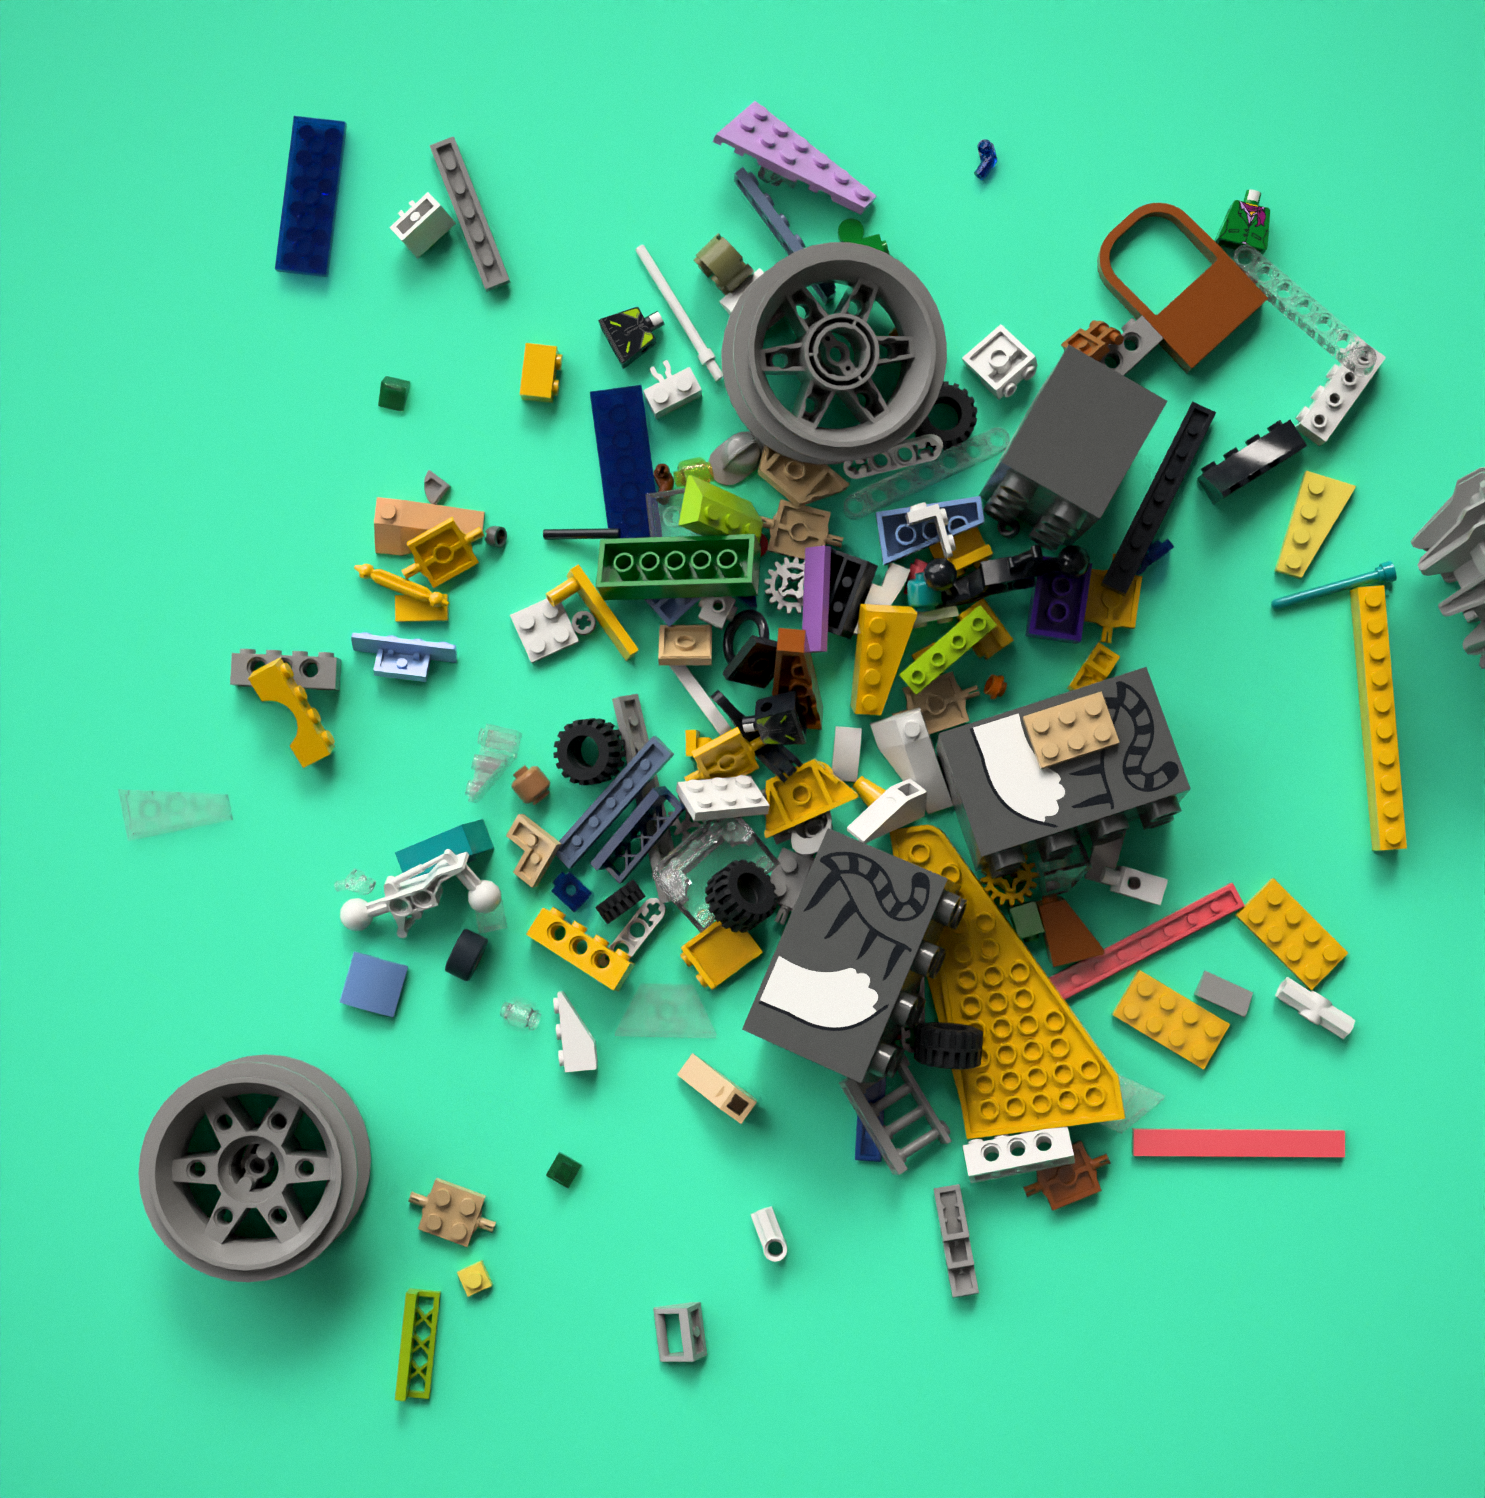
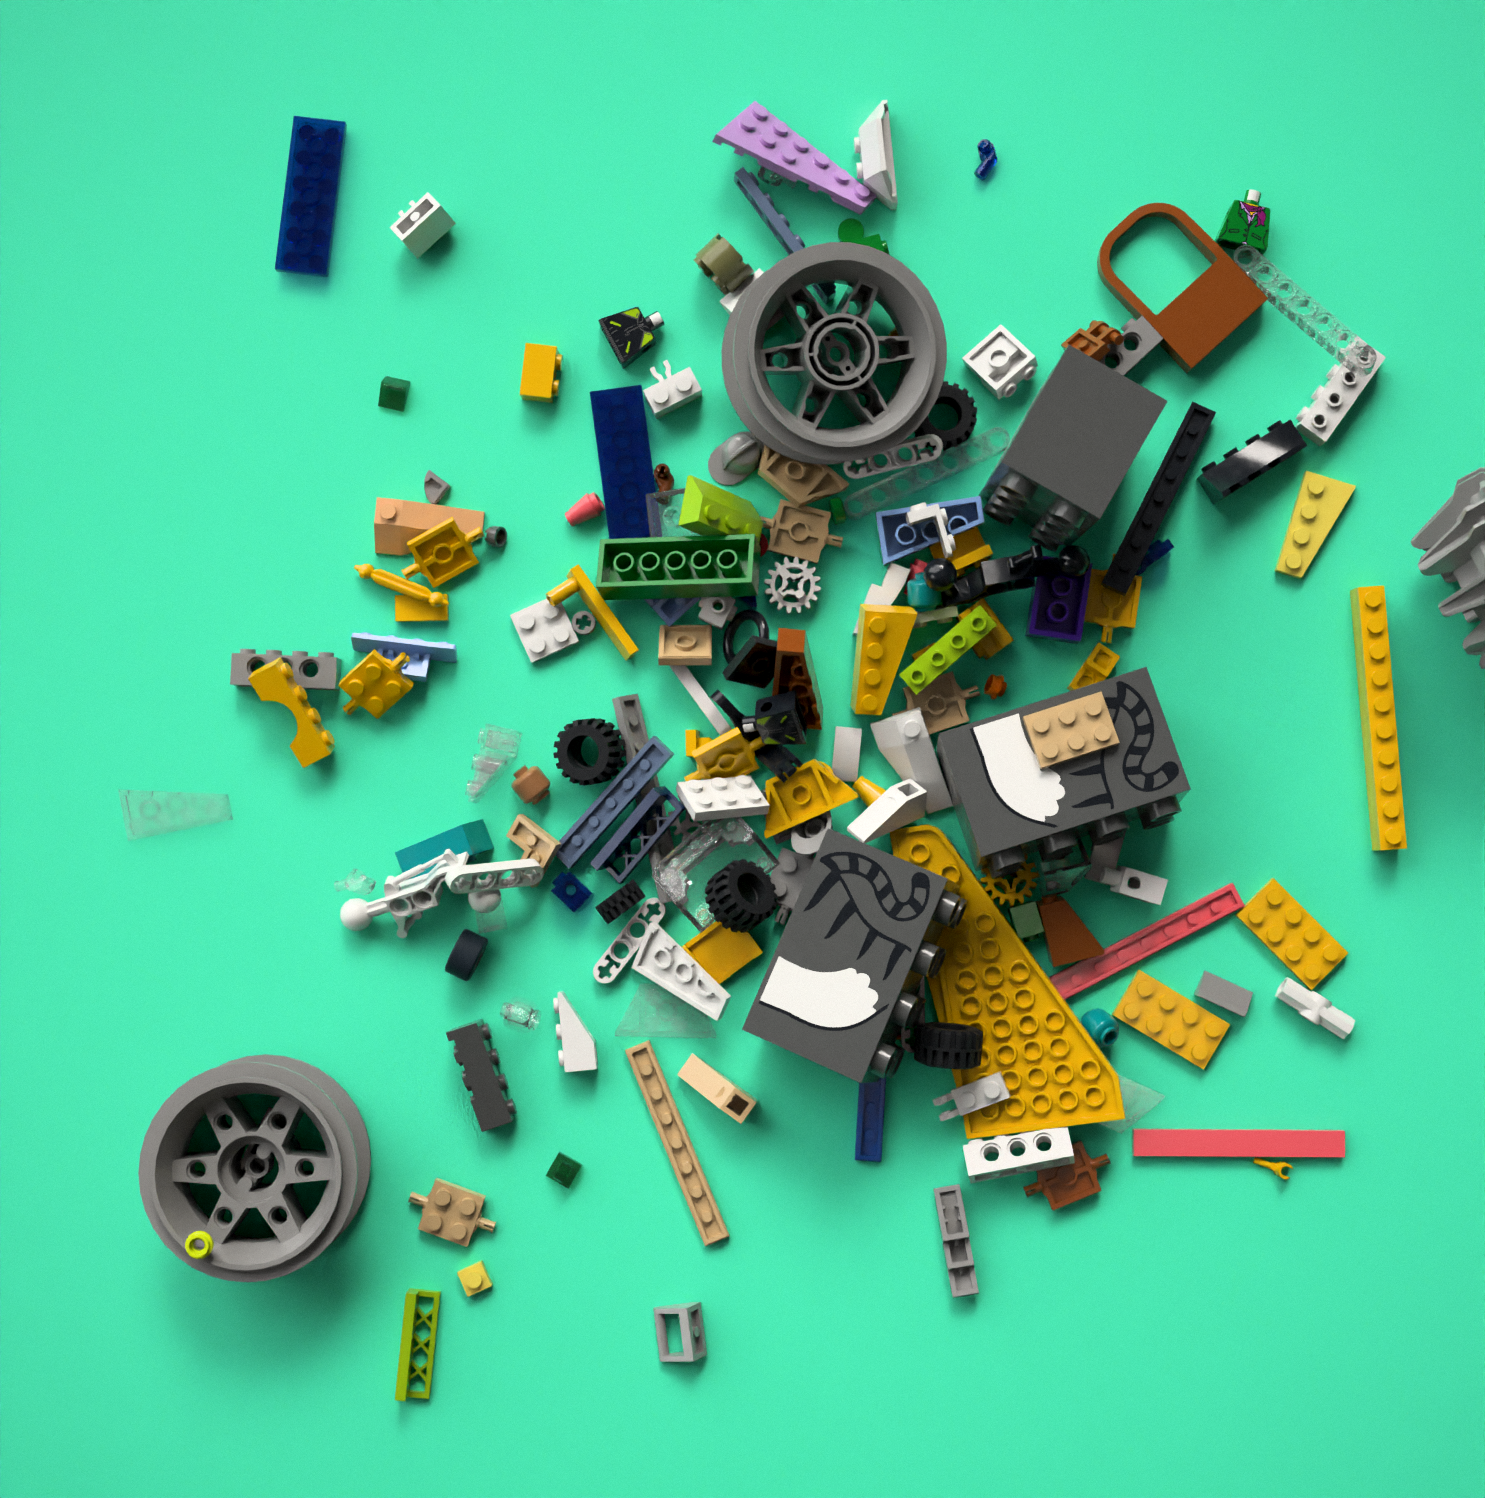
medium blue slope [339,951,408,1017] -> none
light grey plate [429,136,511,292] -> none
yellow brick [526,907,635,992] -> none
black bar [543,528,621,540] -> none
white bar [635,245,723,382] -> none
clear yellow head [673,457,714,492] -> none
white piece [750,1206,787,1262] -> none
medium lavender tile [802,546,831,653] -> none
black wedge [821,545,878,640] -> none
light grey fence [839,1054,951,1175] -> none
dark grey hinge [997,518,1020,539] -> none
teal piece [1271,561,1397,609] -> none
none -> neon yellow plate [185,1231,214,1259]
none -> yellow plate [338,649,414,719]
none -> white beam [445,859,544,894]
none -> dark grey wedge [446,1019,517,1132]
none -> coral cone [565,492,605,526]
none -> tan tile [625,1040,730,1246]
none -> white wing [631,921,731,1021]
none -> green tile [829,497,846,525]
none -> white wedge [854,100,898,210]
none -> white hinge [932,1071,1011,1121]
none -> teal head [1081,1008,1119,1048]
none -> yellow hand [1253,1157,1293,1179]

